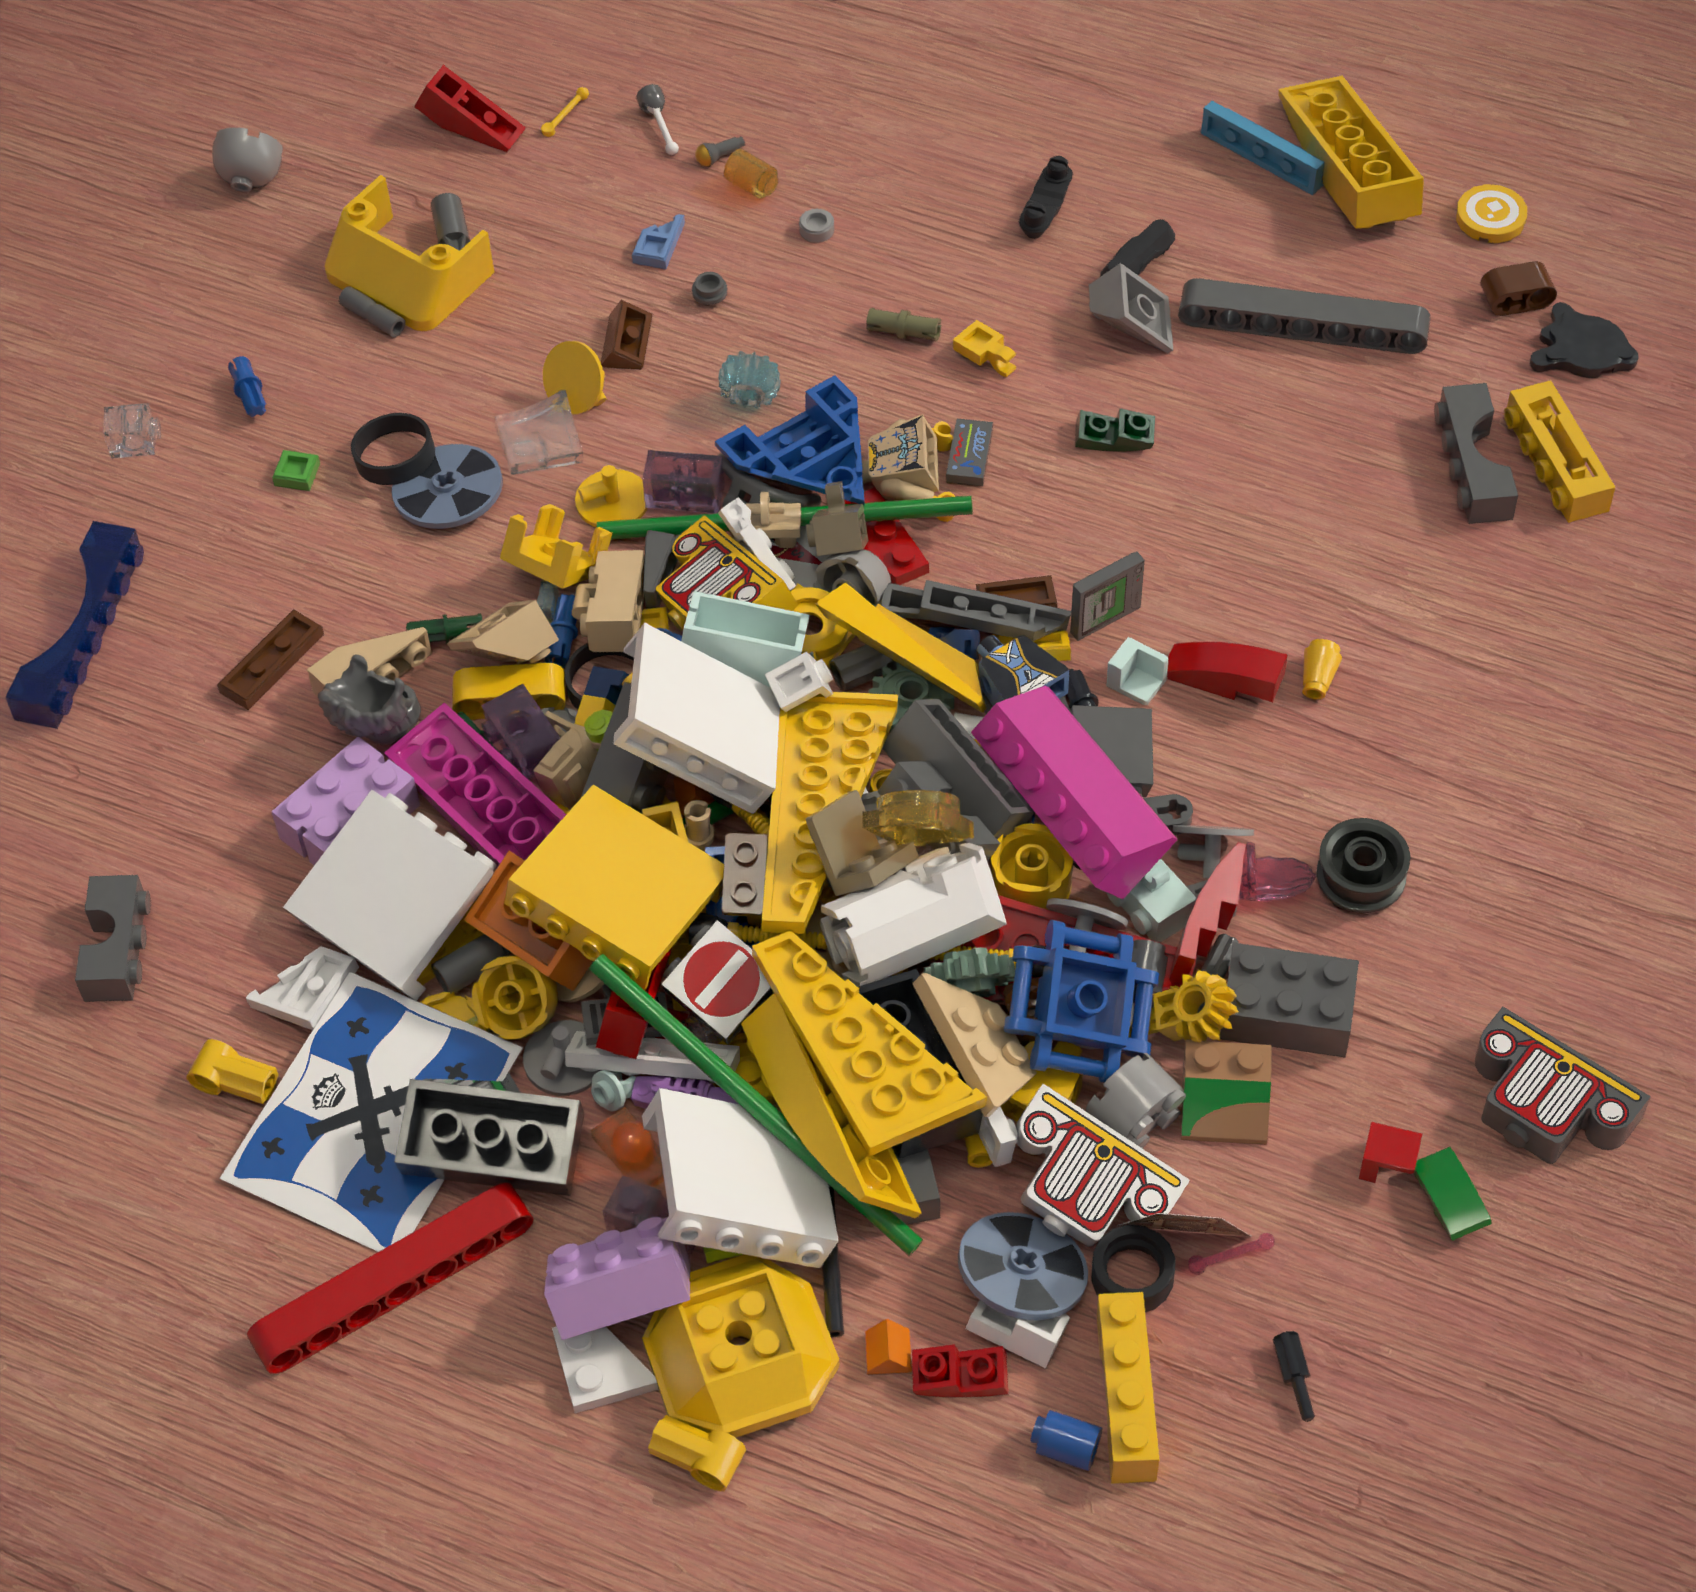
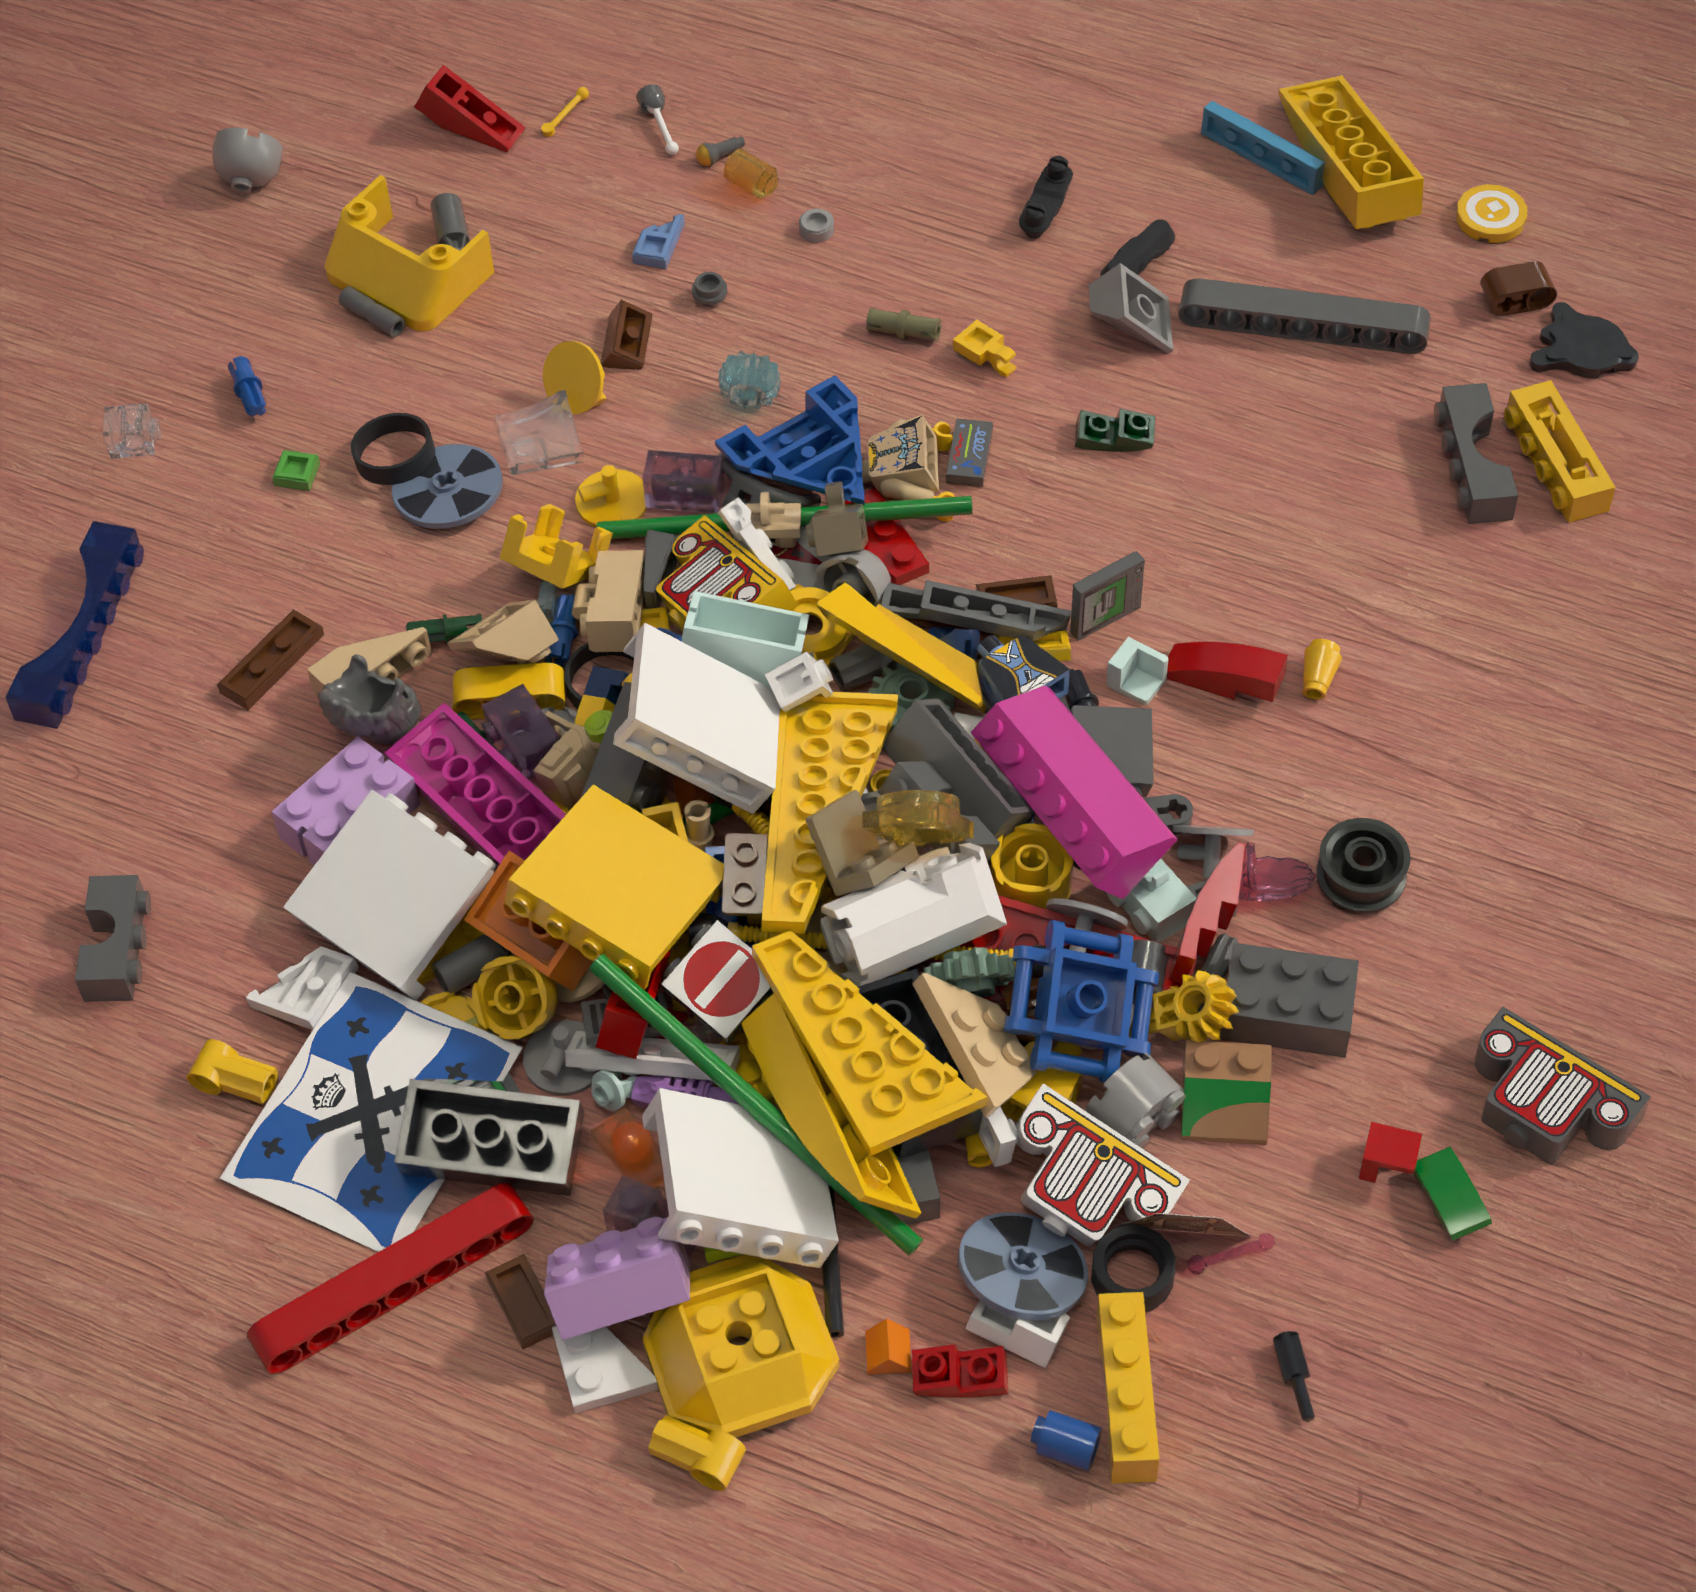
none -> reddish brown tile [485,1254,556,1350]

